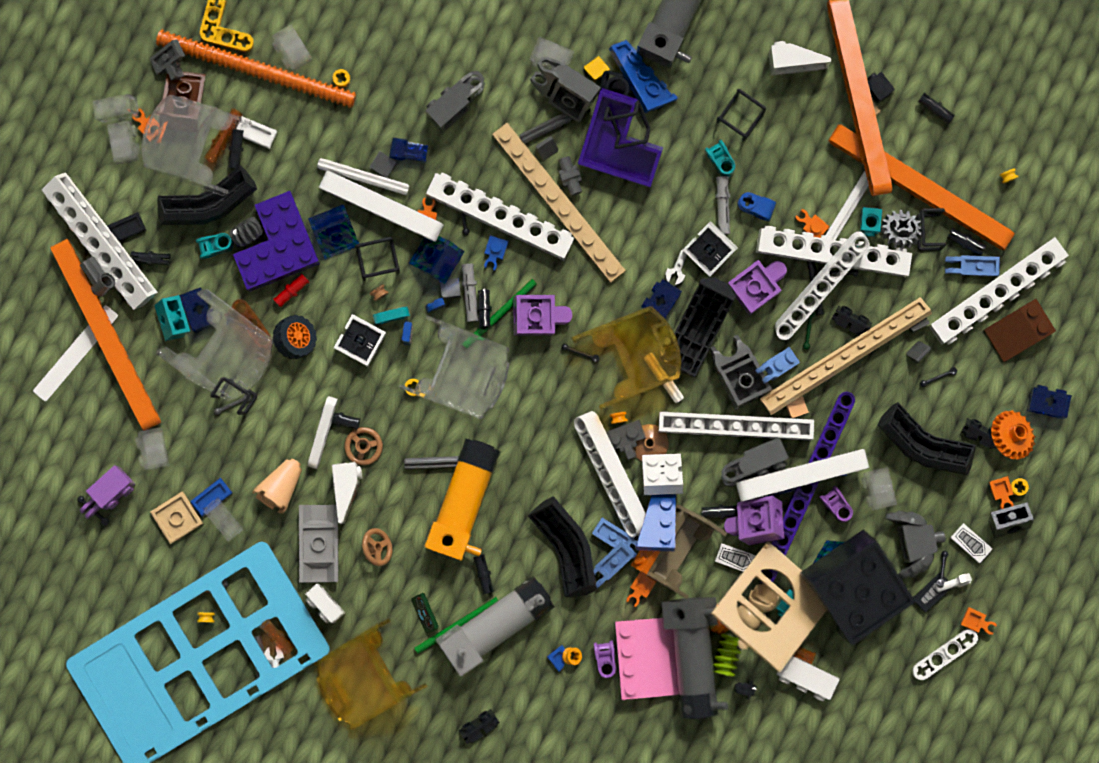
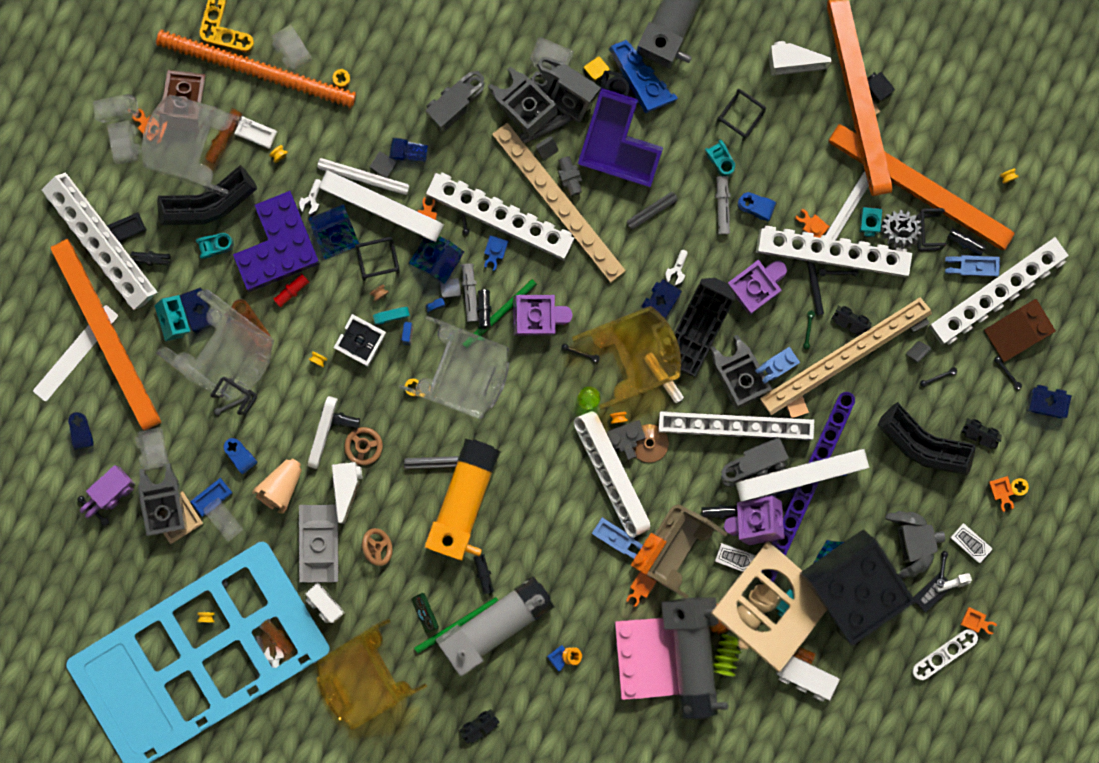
dark grey piece [80,256,115,297] -> none
dark grey hinge [150,39,185,80] -> none
black pin [228,129,244,168] -> none
dark grey gear [230,217,263,247] -> none
black wheel [272,315,317,359] -> none
black piece [528,496,597,598] -> none
medium blue hinge [594,540,636,588] -> none
medium lavender piece [594,640,616,678] -> none
black piece [603,100,650,149] -> none
wing [636,494,676,551] -> none
white piece [642,454,683,495] -> none
piece [683,221,738,276] -> none
black hinge [734,680,756,700] -> none
white beam [774,232,869,340] -> none
medium lavender piece [819,486,853,523] -> none
clear brick [861,467,897,511] -> none
black pin [918,92,955,124] -> none
black brick [988,502,1034,538] -> none
orange gear [991,410,1036,460] -> none
none -> clear blue piece [68,412,94,450]
none -> dark grey brick [138,463,188,536]
none -> blue piece [224,438,258,475]
none -> yellow bush [269,145,288,163]
none -> white bar [299,179,321,215]
none -> yellow bush [308,351,328,367]
none -> dark grey brick [488,67,558,138]
none -> clear neon green piece [577,386,601,410]
none -> dark grey axle [627,192,677,230]
none -> black hinge [994,356,1022,389]

